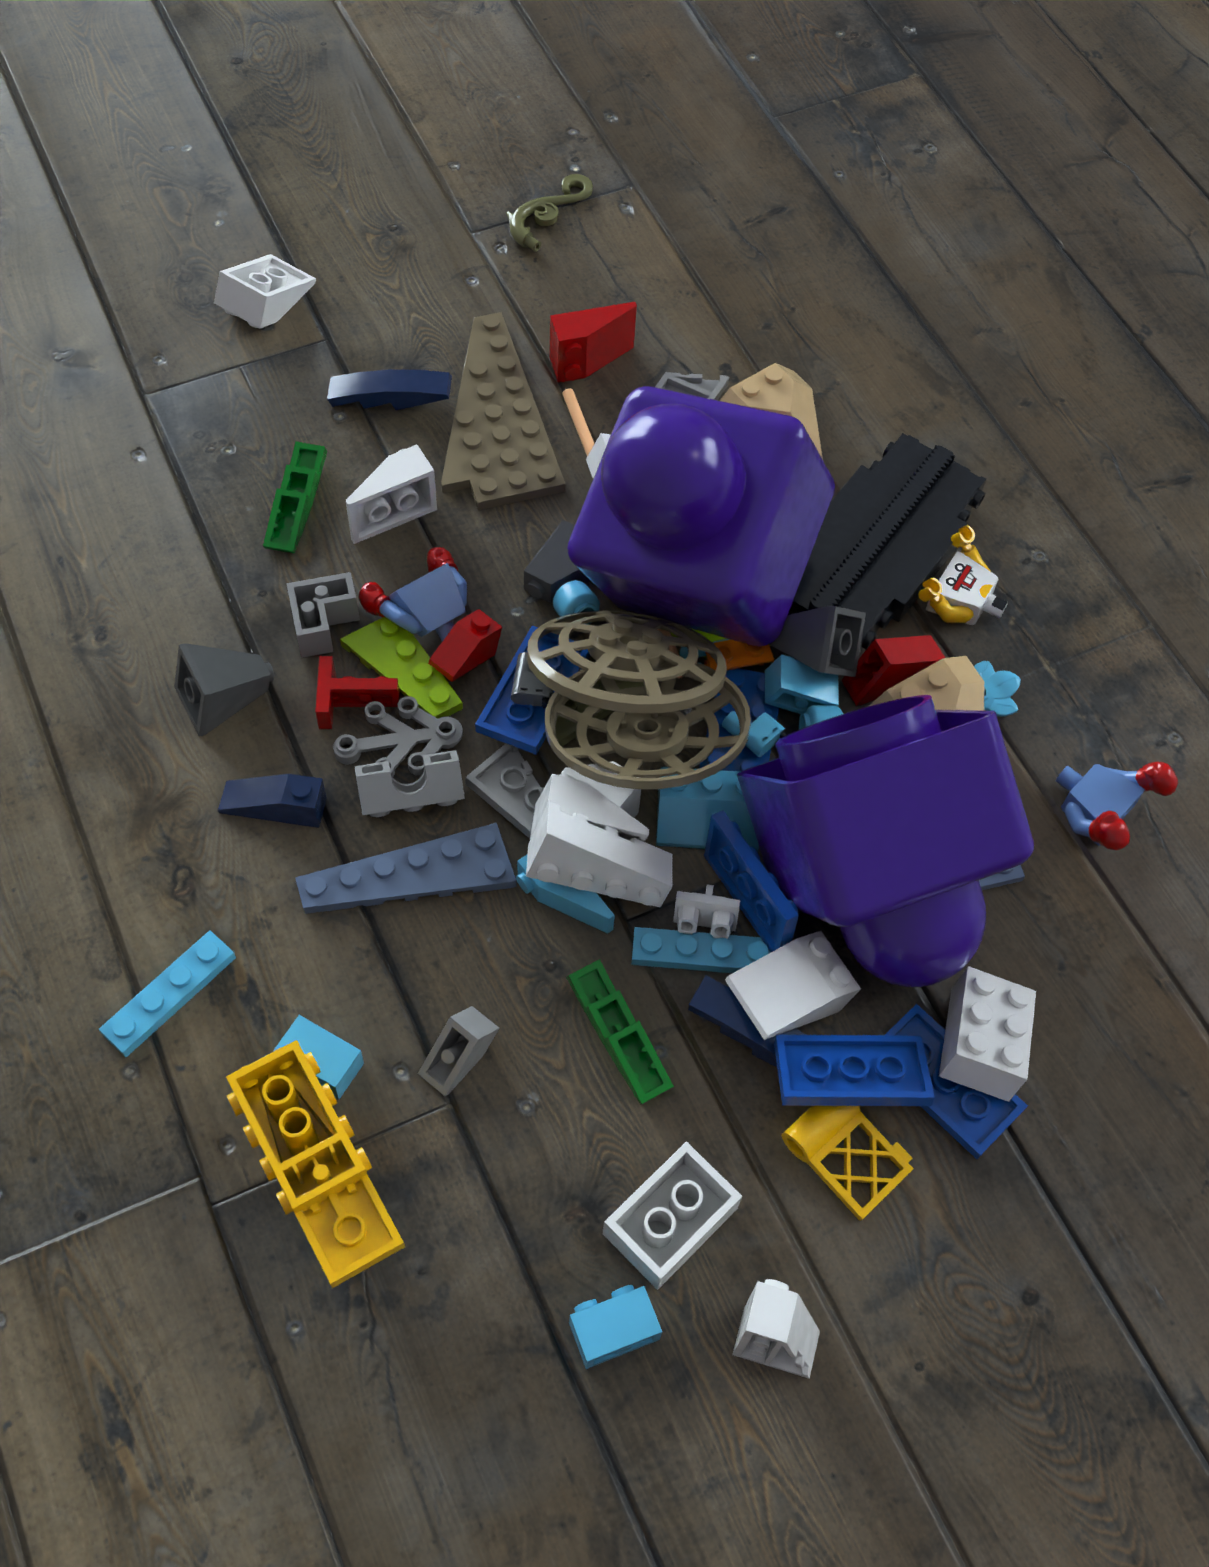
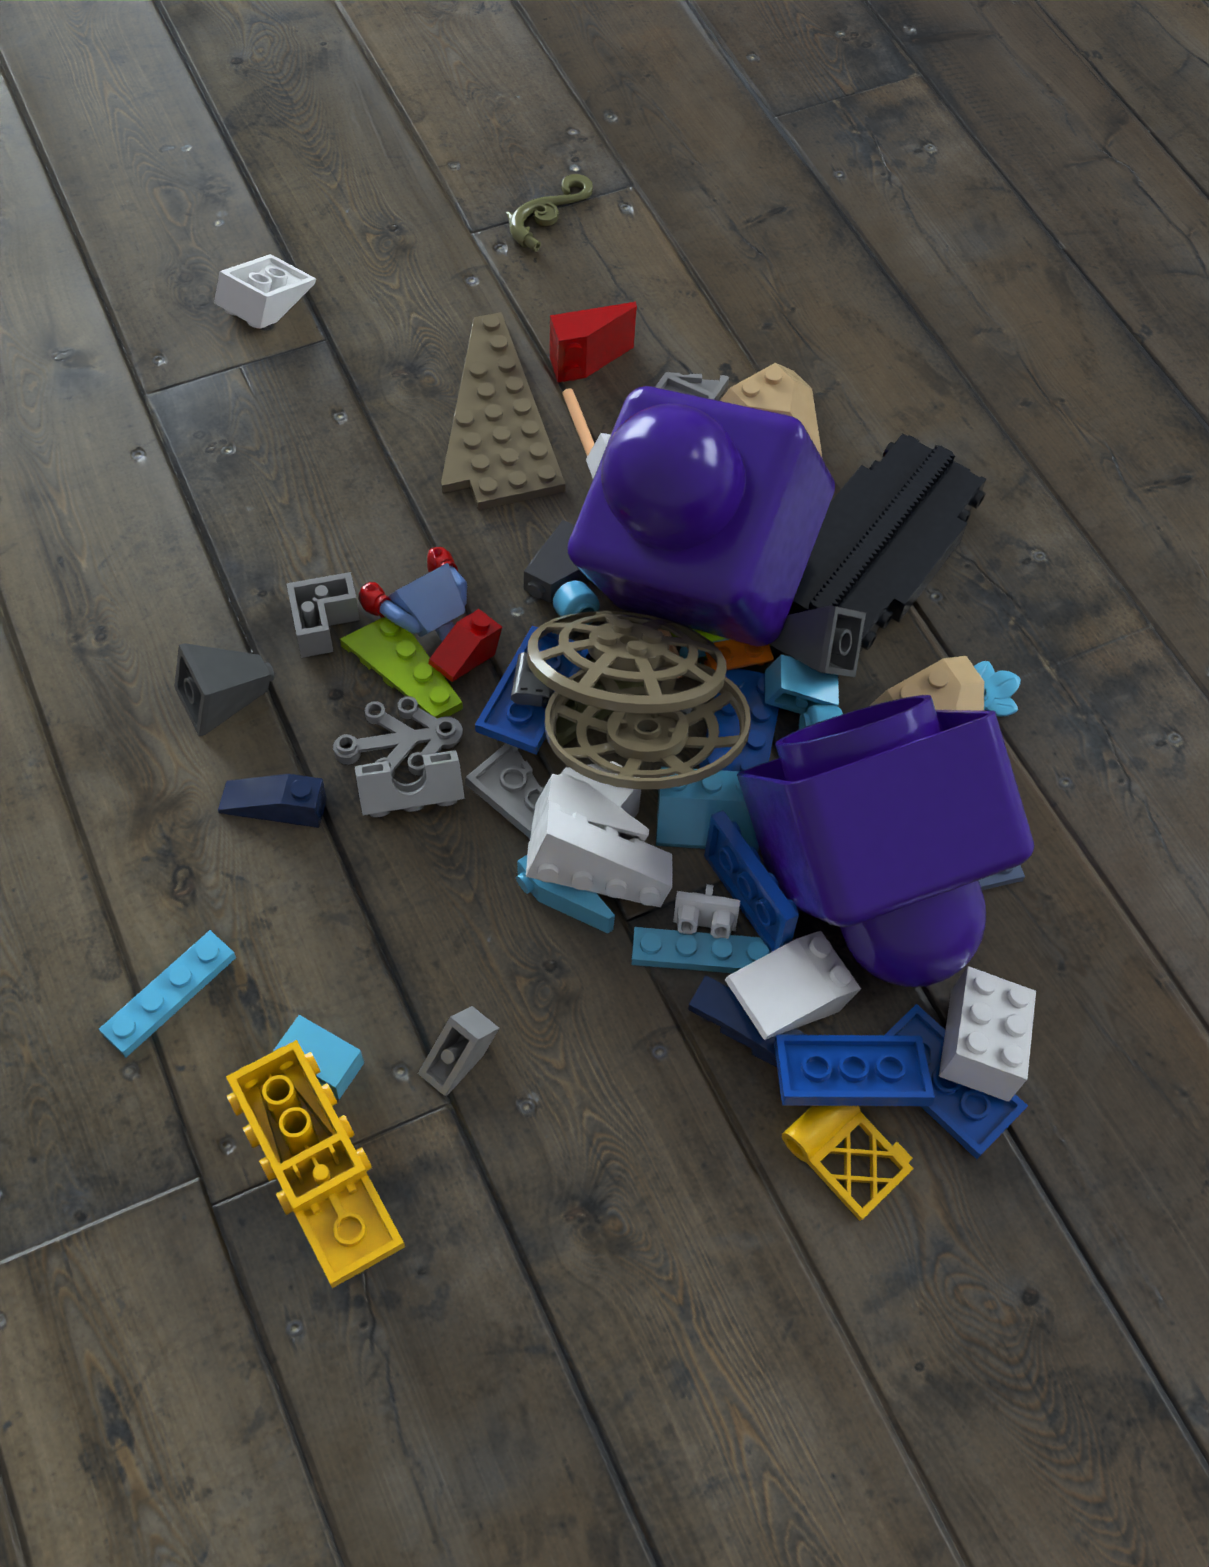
green slope [263,441,327,553] -> none
sand blue wing [295,823,516,914] -> none
red bracket [315,656,400,729] -> none
dark blue slope [327,369,452,410] -> none
white slope [346,445,437,544] -> none
green slope [566,959,674,1104] -> none
medium azure brick [569,1285,662,1369] -> none
white brick [603,1141,742,1290] -> none
medium azure piece [722,711,788,757] -> none
white wedge [733,1279,820,1379] -> none
red slope [841,635,945,706] -> none
torso [919,525,1008,625] -> none
medium blue torso [1056,762,1178,851] -> none

